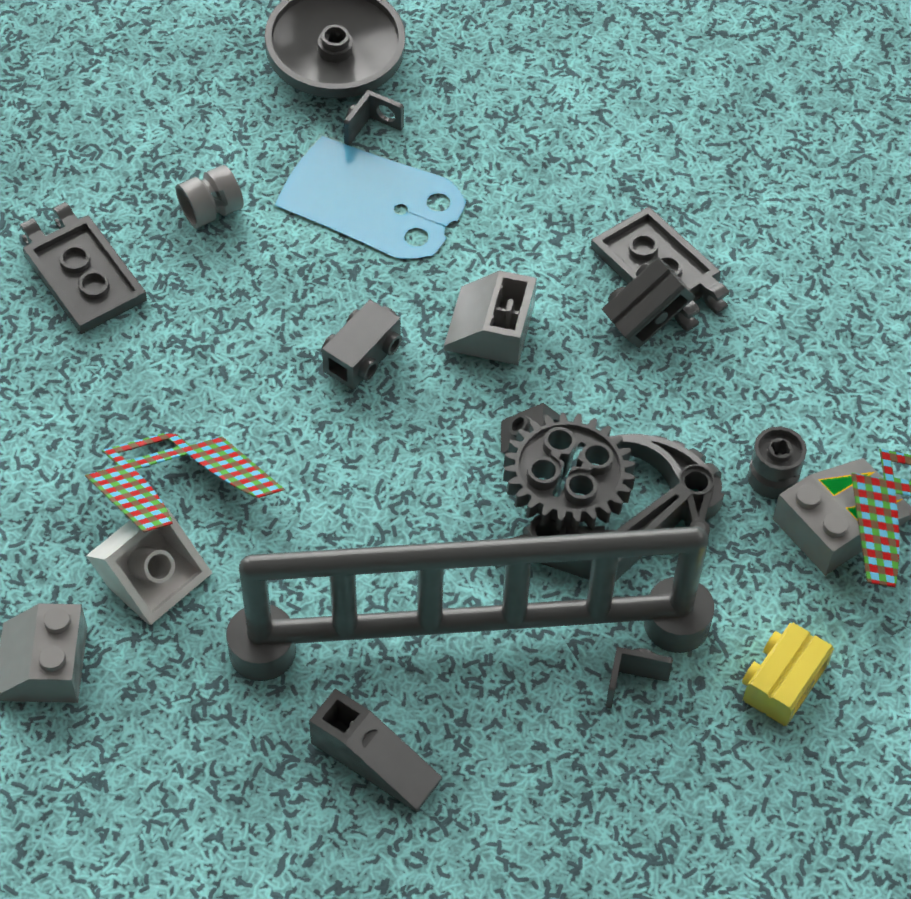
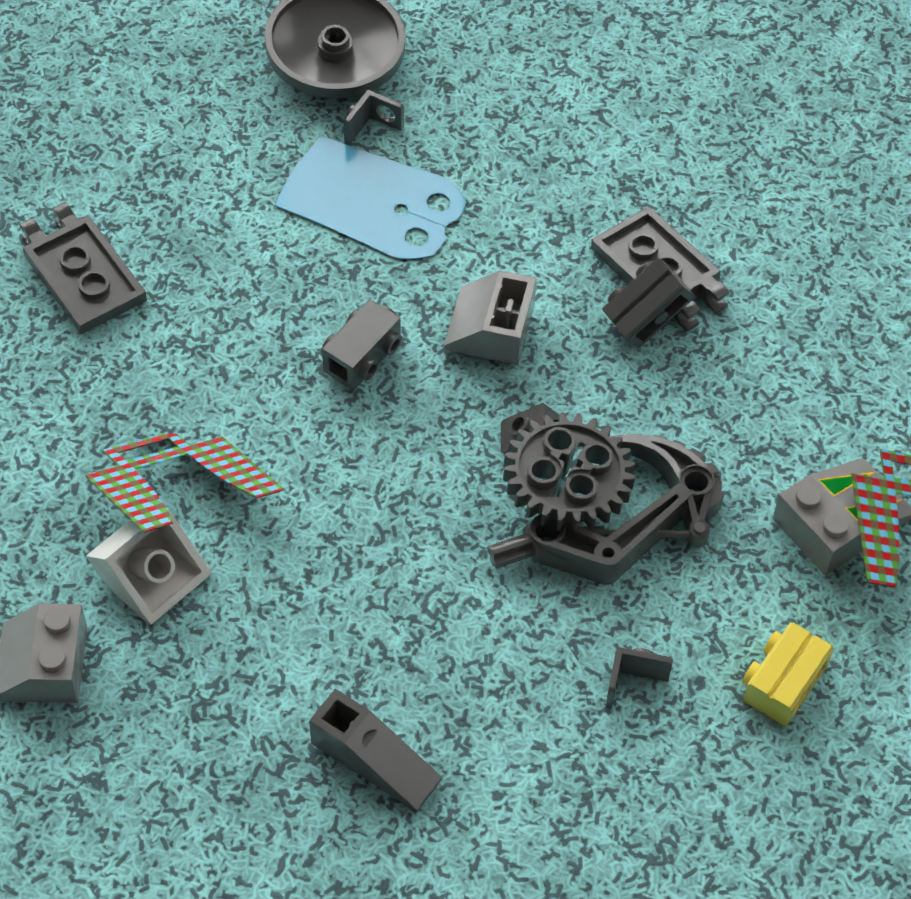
light grey wheel [175,165,244,229] -> none
dark grey fence [226,526,714,681] -> none
dark grey wheel [747,426,807,499] -> none

